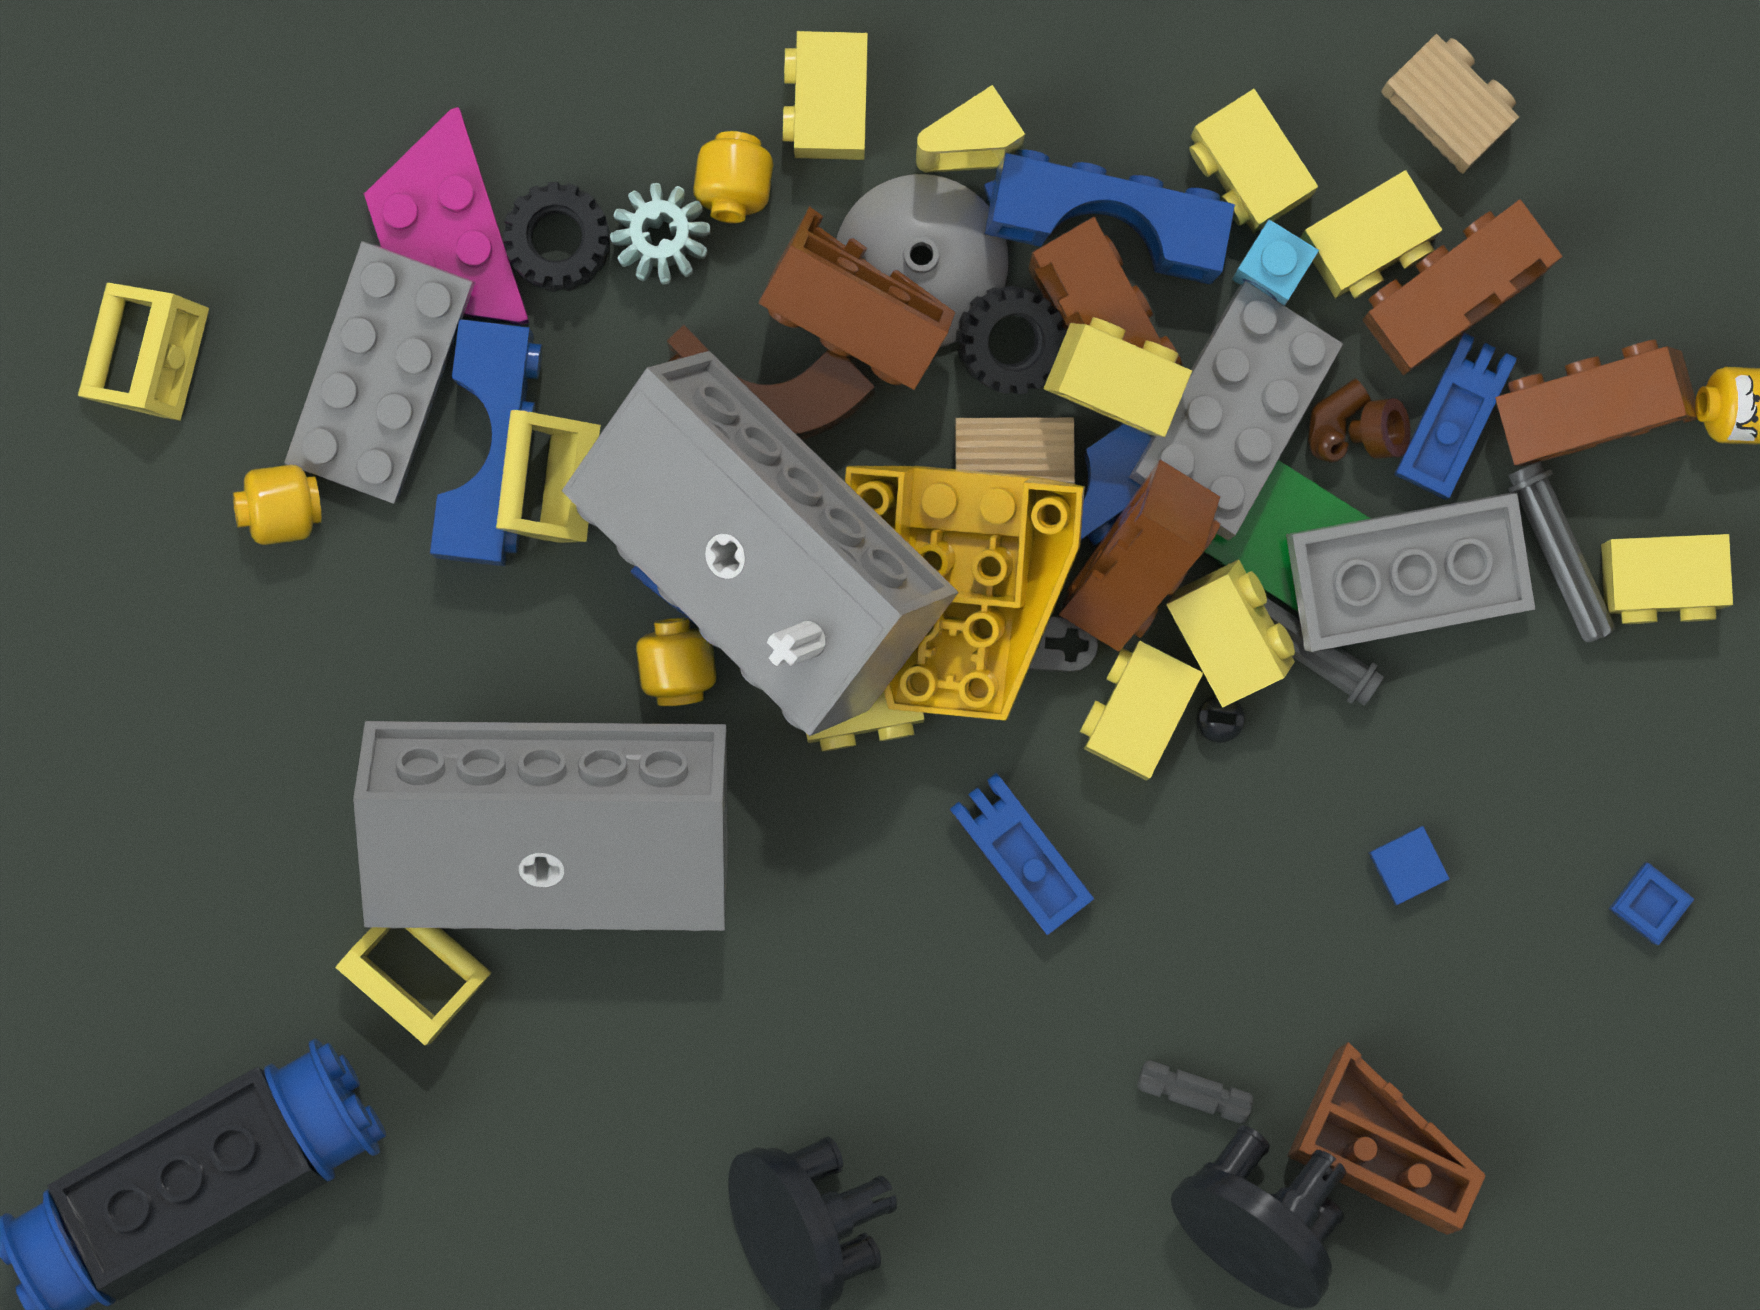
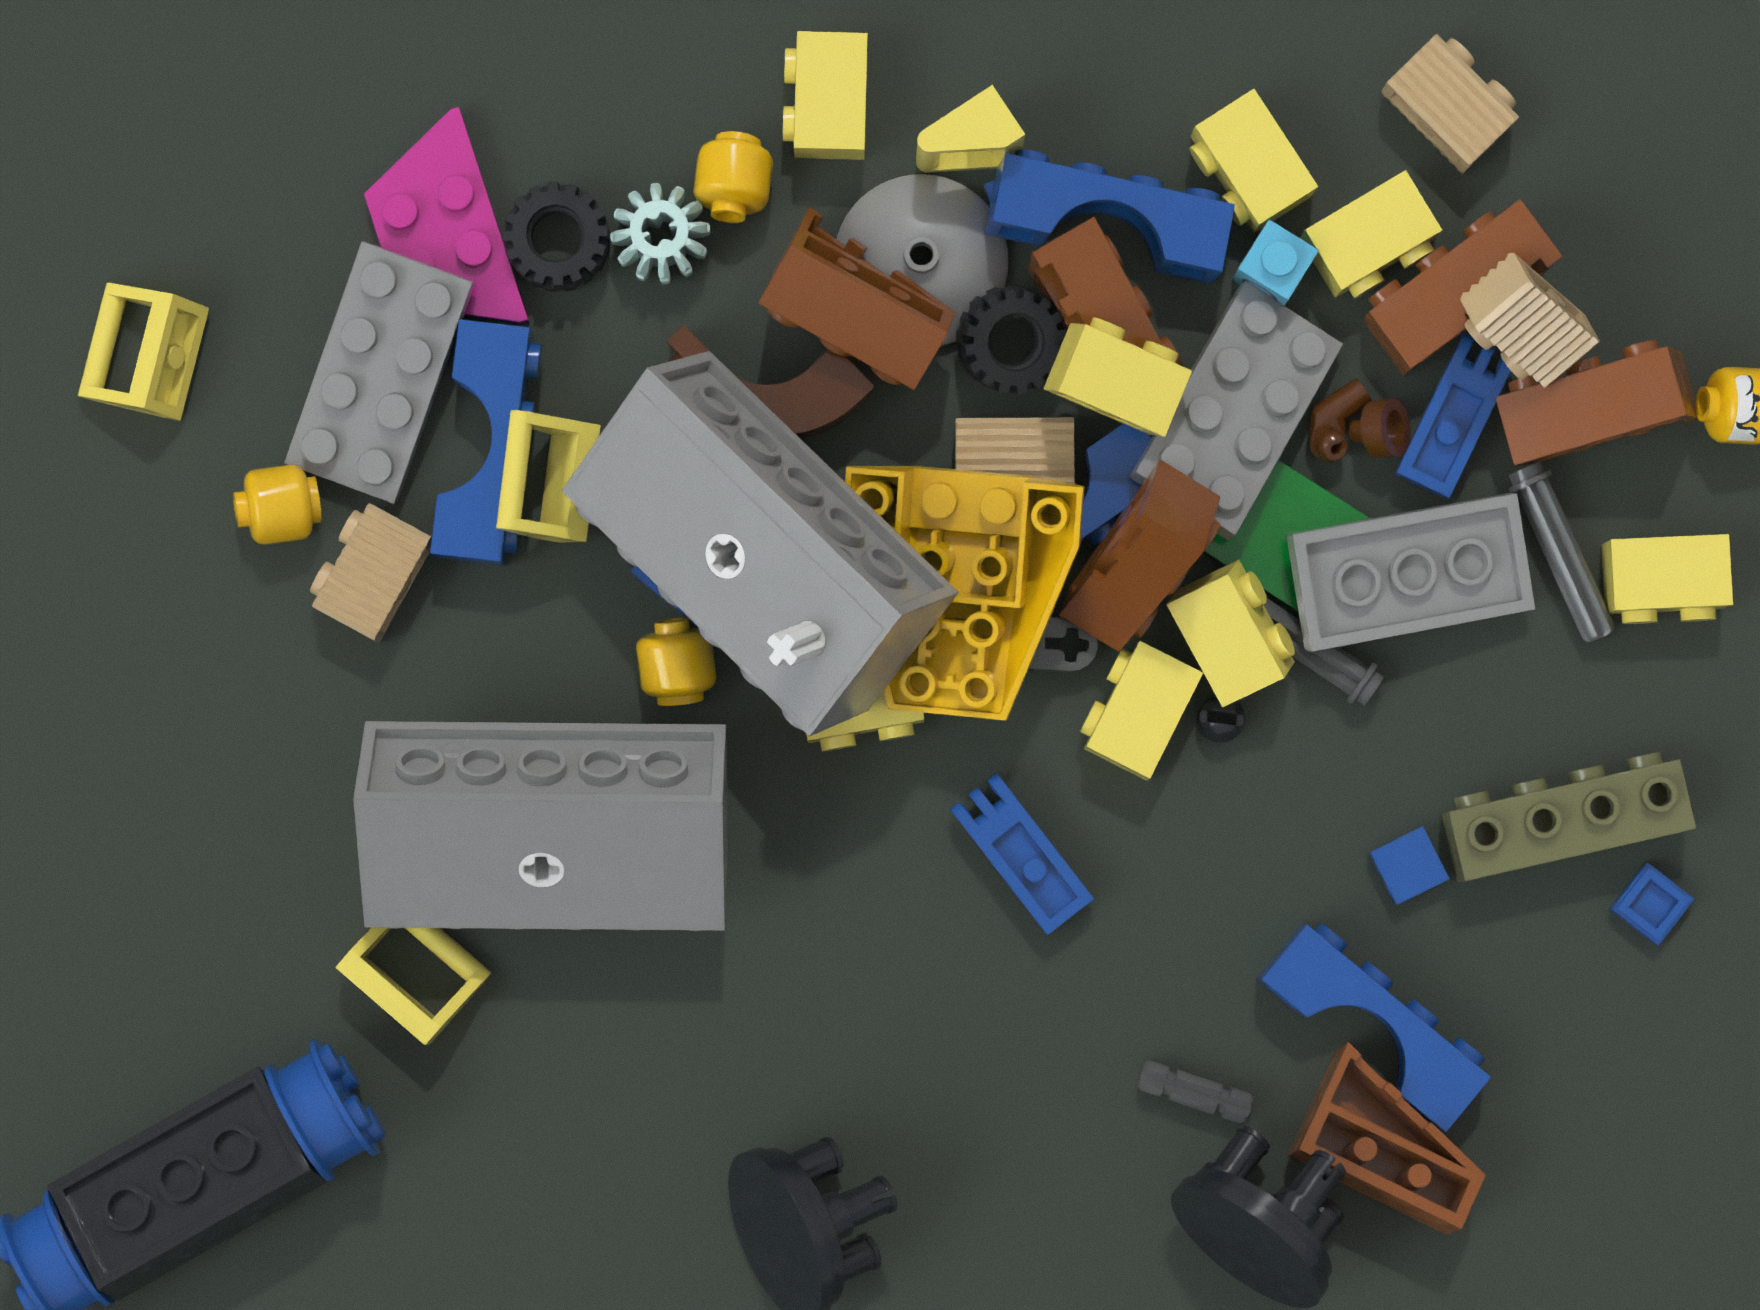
none -> tan brick [310,503,432,643]
none -> blue arch [1256,923,1491,1132]
none -> olive brick [1441,751,1696,882]
none -> tan brick [1460,253,1600,388]

